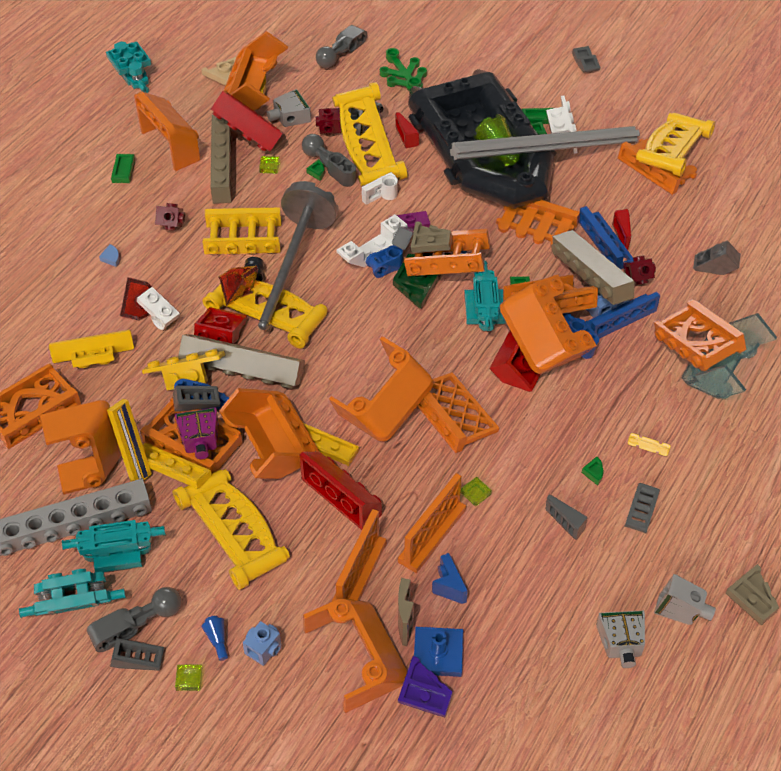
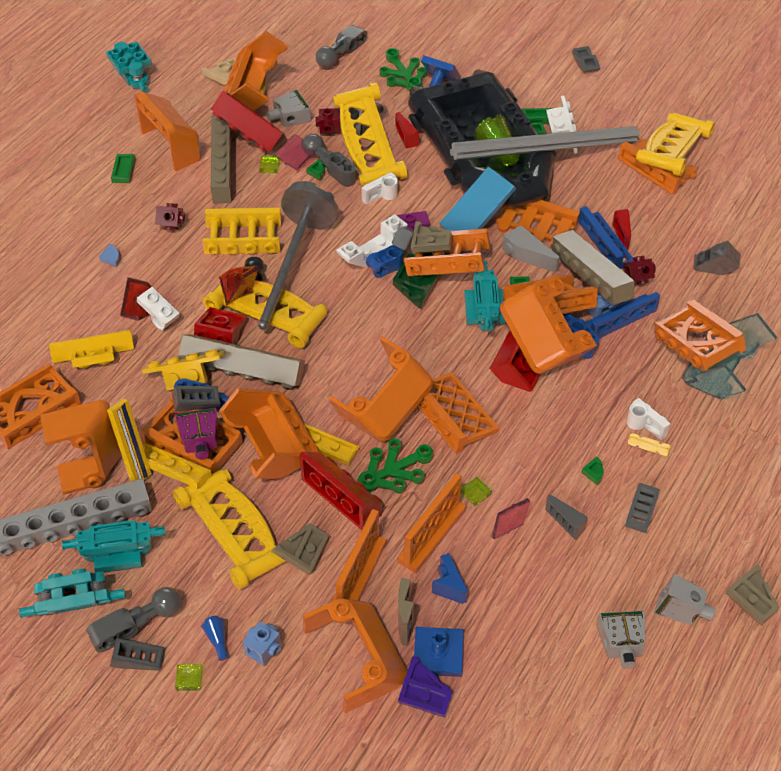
none -> dark tan wing [271,523,329,574]
none -> clear pink piece [274,134,316,170]
none -> green plant [358,438,433,493]
none -> blue tile [421,55,461,87]
none -> dark azure tile [439,167,516,231]
none -> clear pink piece [491,498,530,540]
none -> light grey slope [502,225,560,272]
none -> white plate [627,398,670,440]

